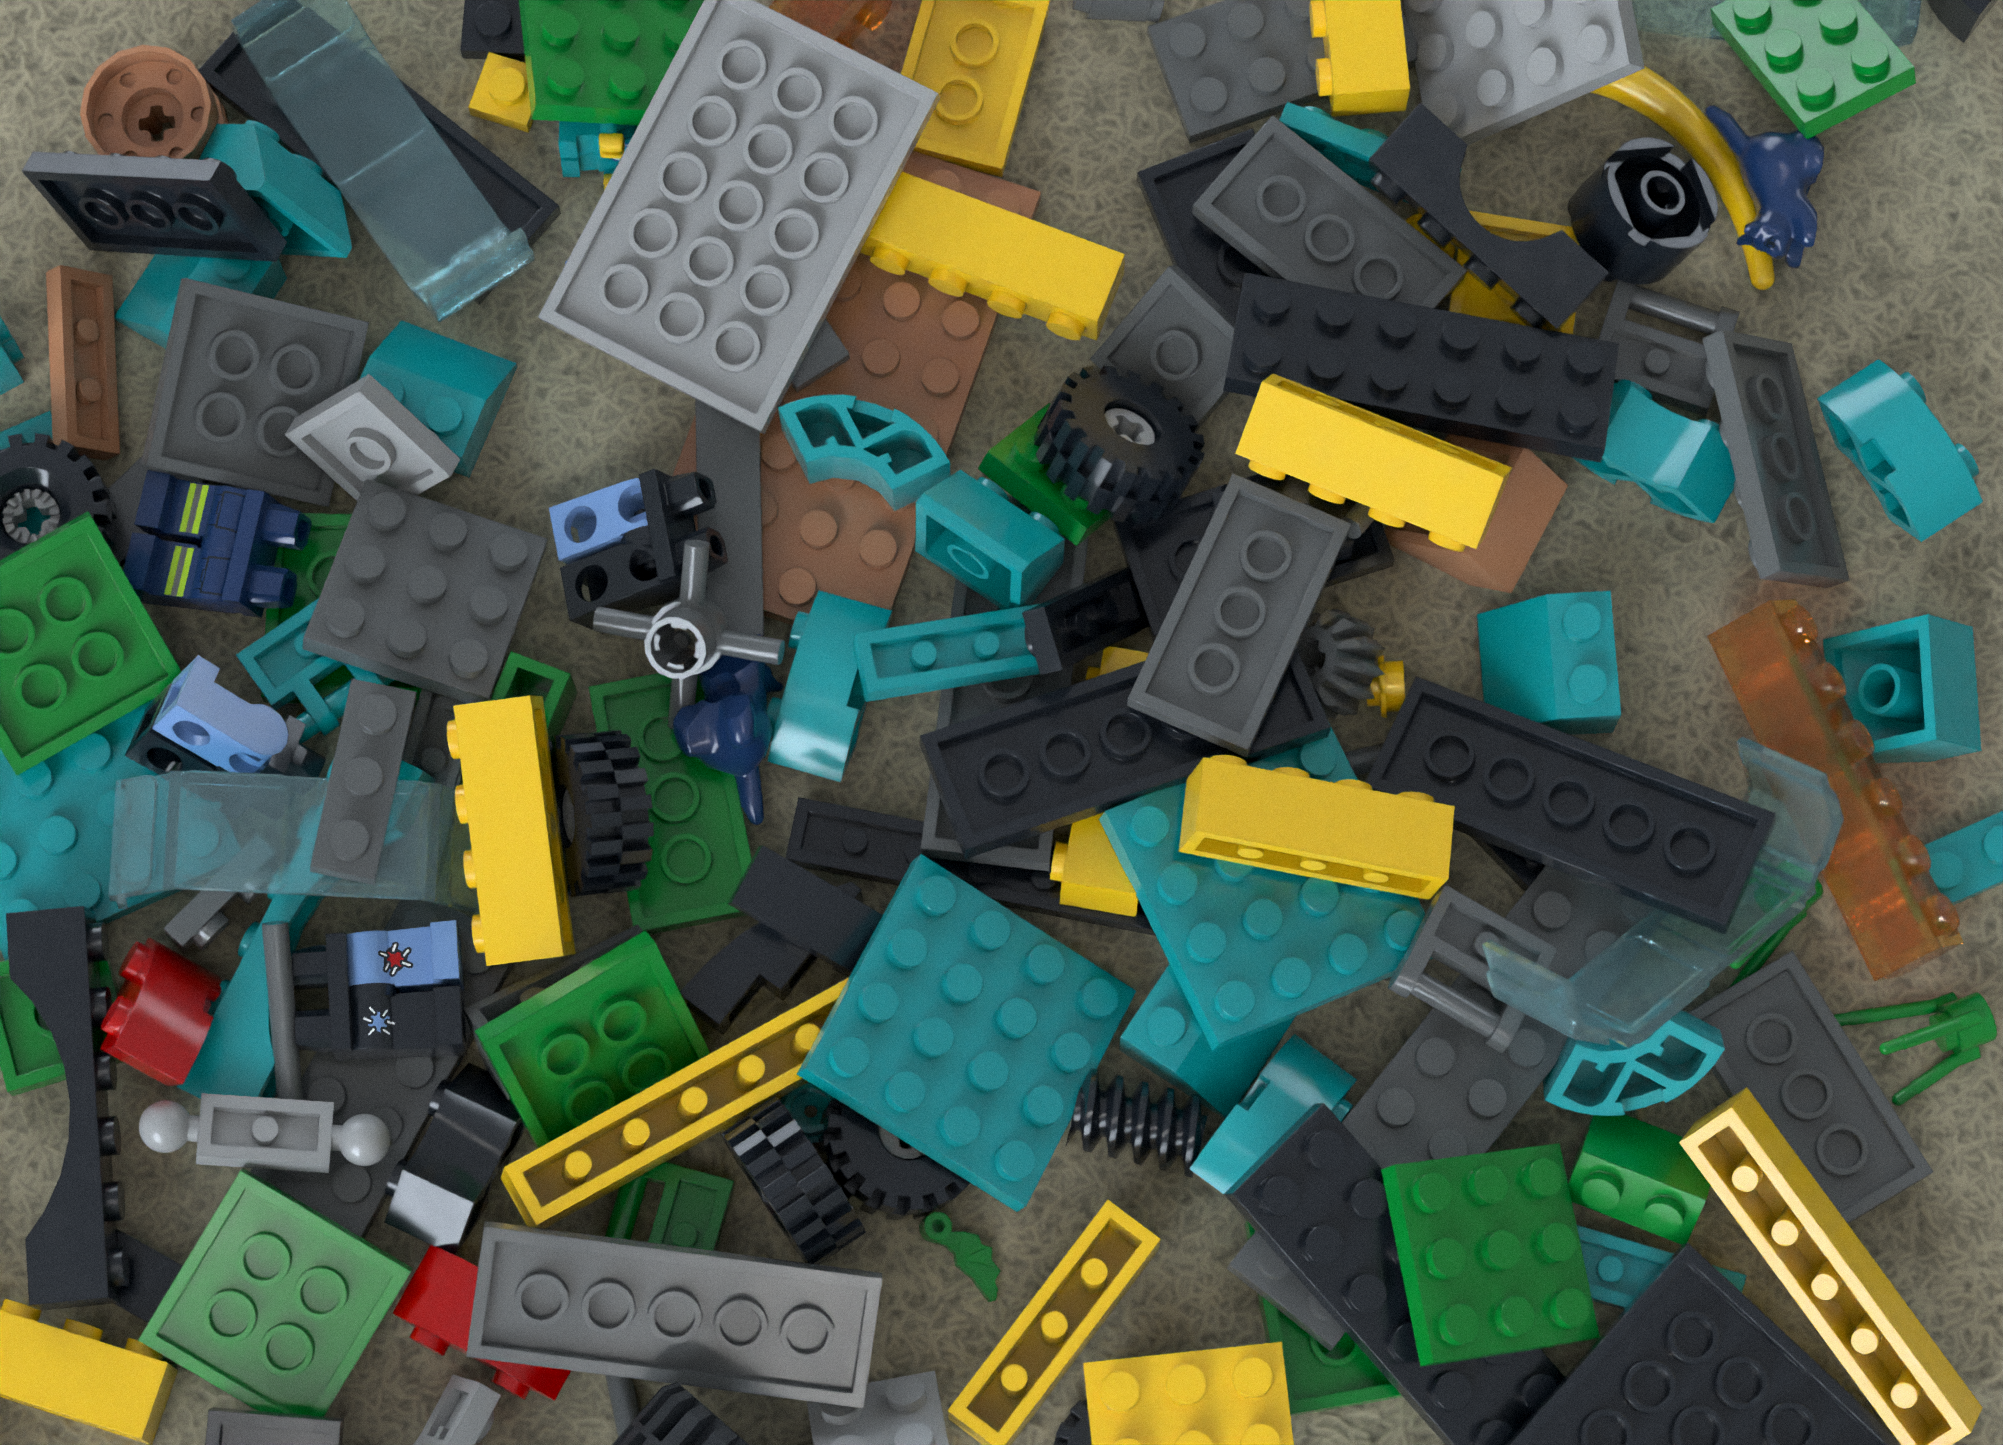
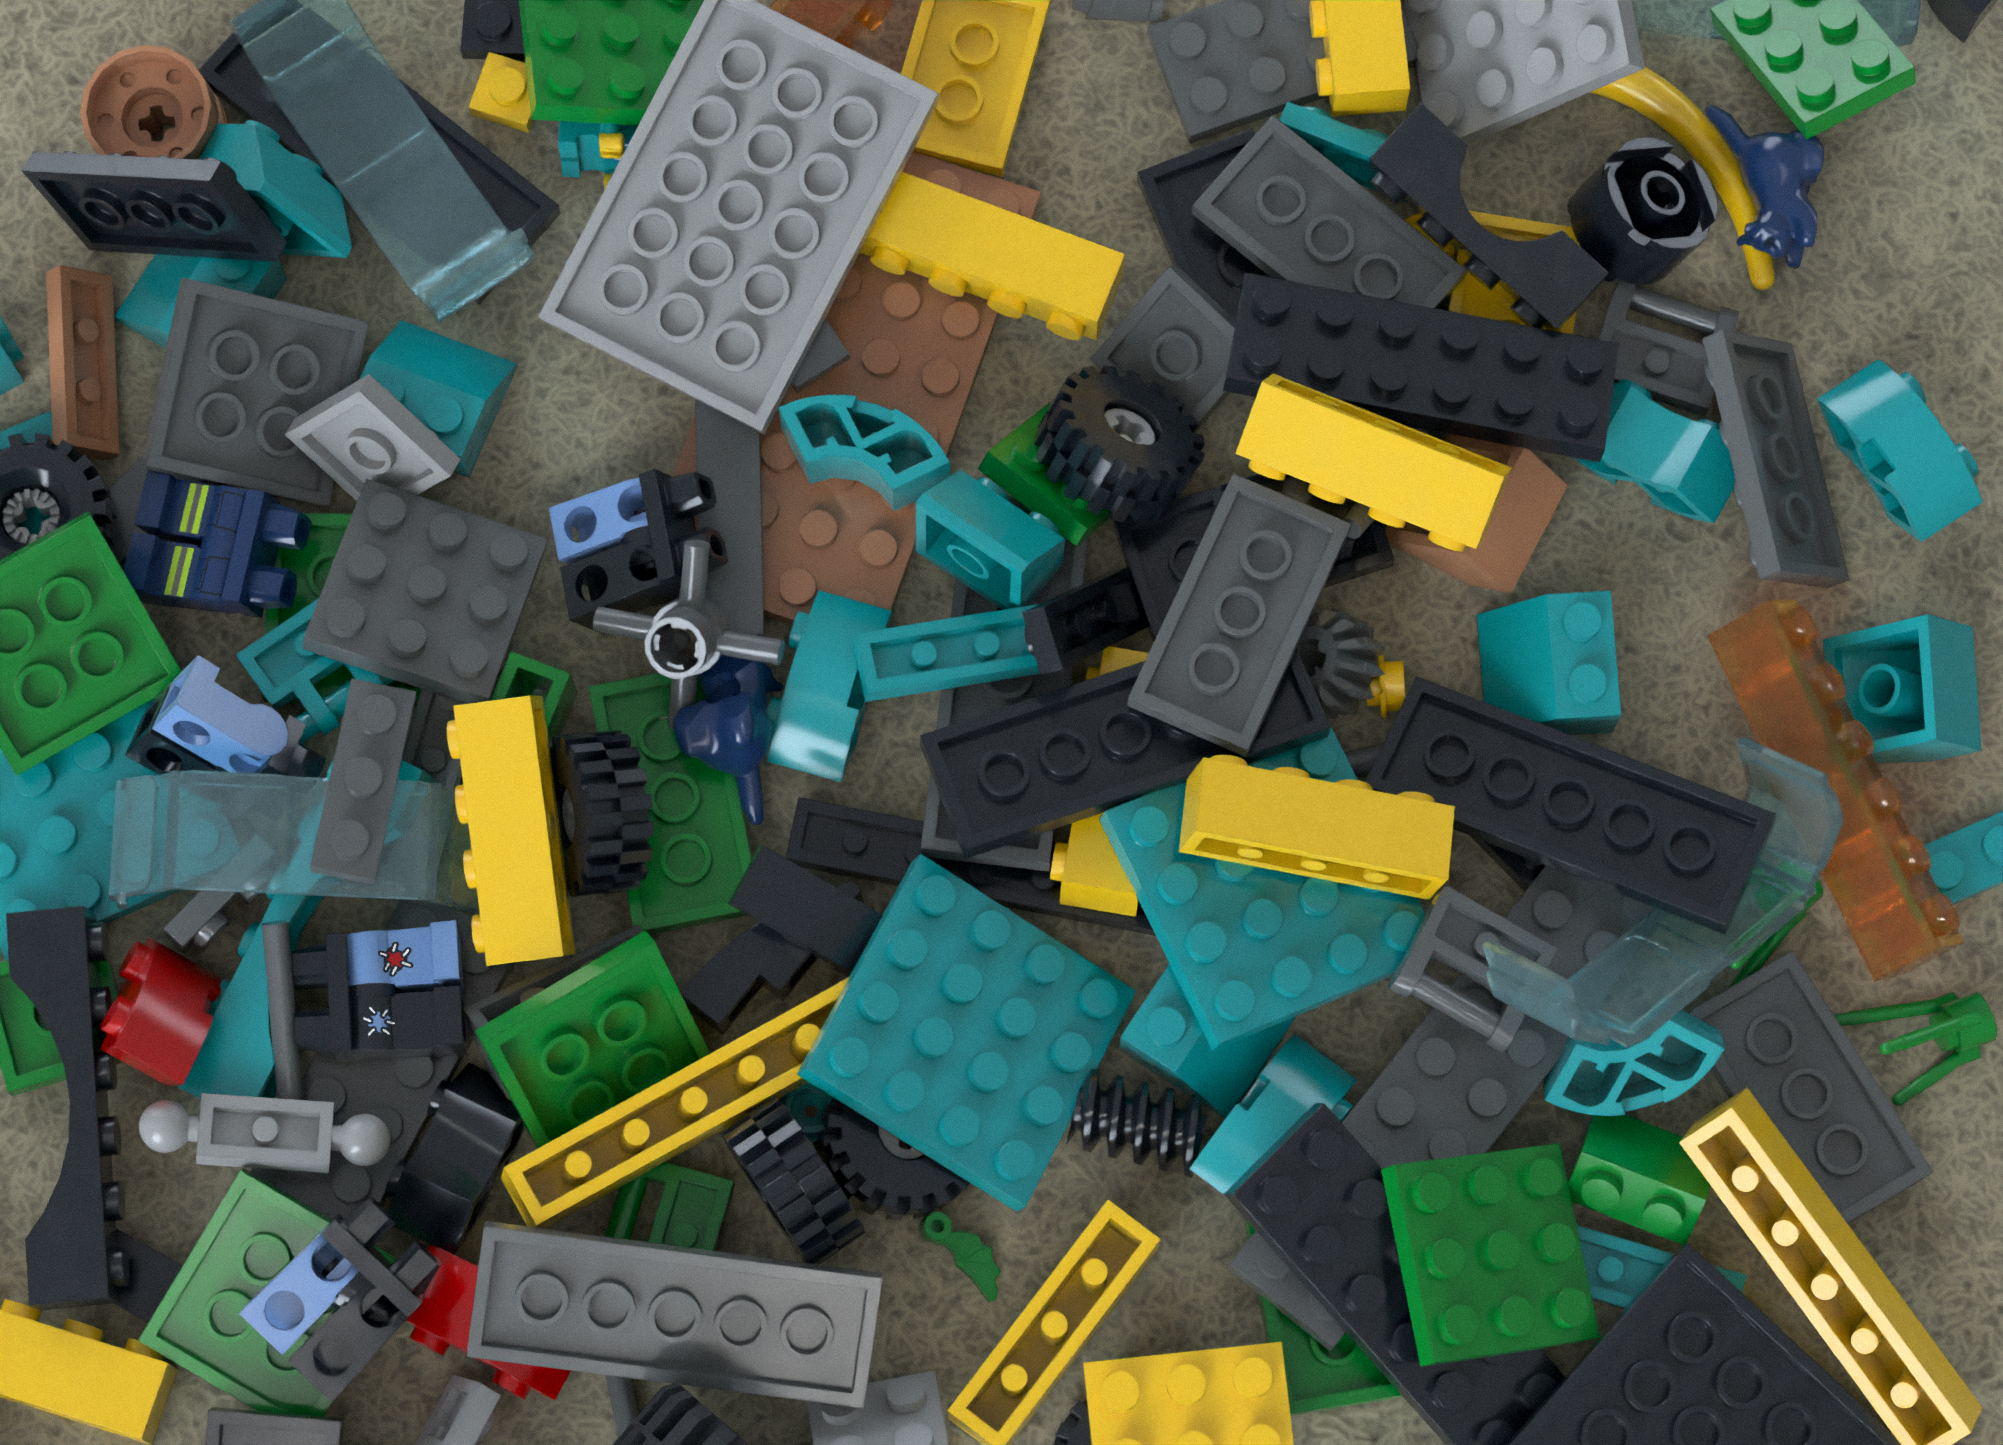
none -> black hips [239,1197,441,1402]

